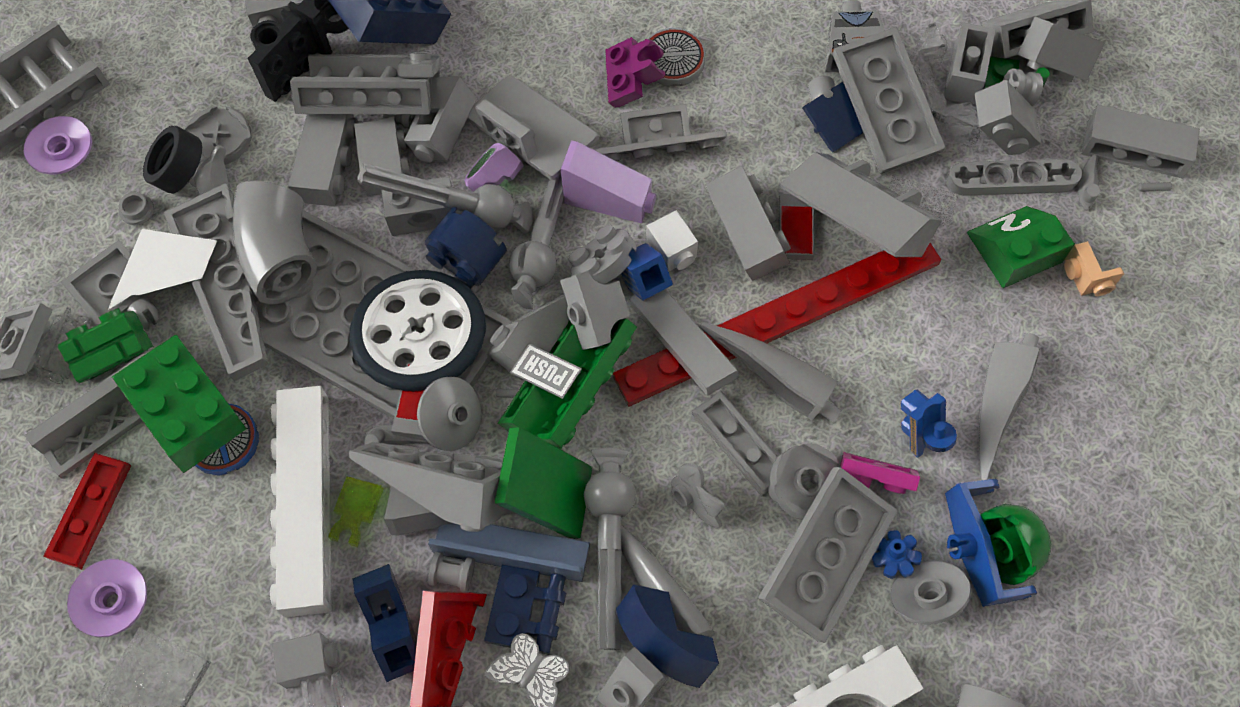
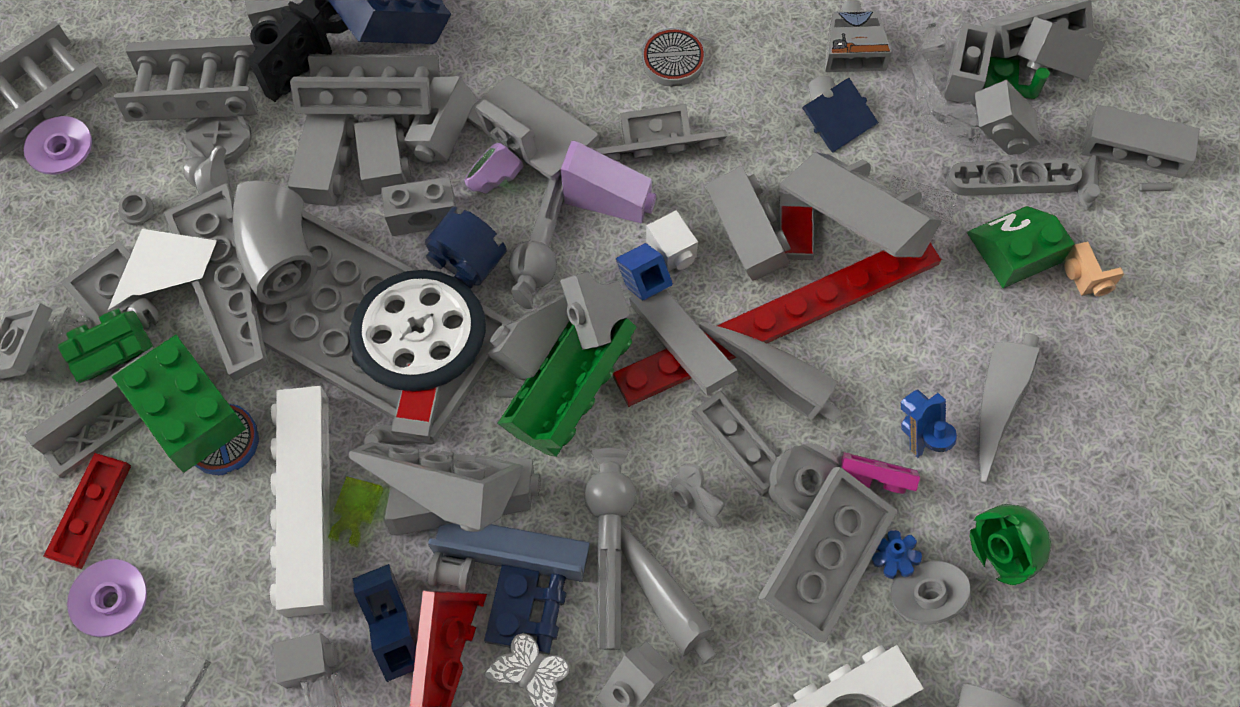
black tyre [143,125,202,194] -> none
light grey piece [358,163,533,234] -> none
light grey plate [398,51,443,78] -> none
light grey dish [417,377,481,451] -> none
green tile [495,427,593,539] -> none
sticker [510,343,582,399] -> none
light grey plate [568,225,637,284] -> none
magenta plate [605,37,665,108] -> none
dark blue brick [616,584,719,688] -> none
light grey plate [832,26,946,174] -> none
blue piece [945,479,1037,607] -> none
light grey wheel [1003,68,1043,106] -> none
none -> light grey fence [114,36,258,122]

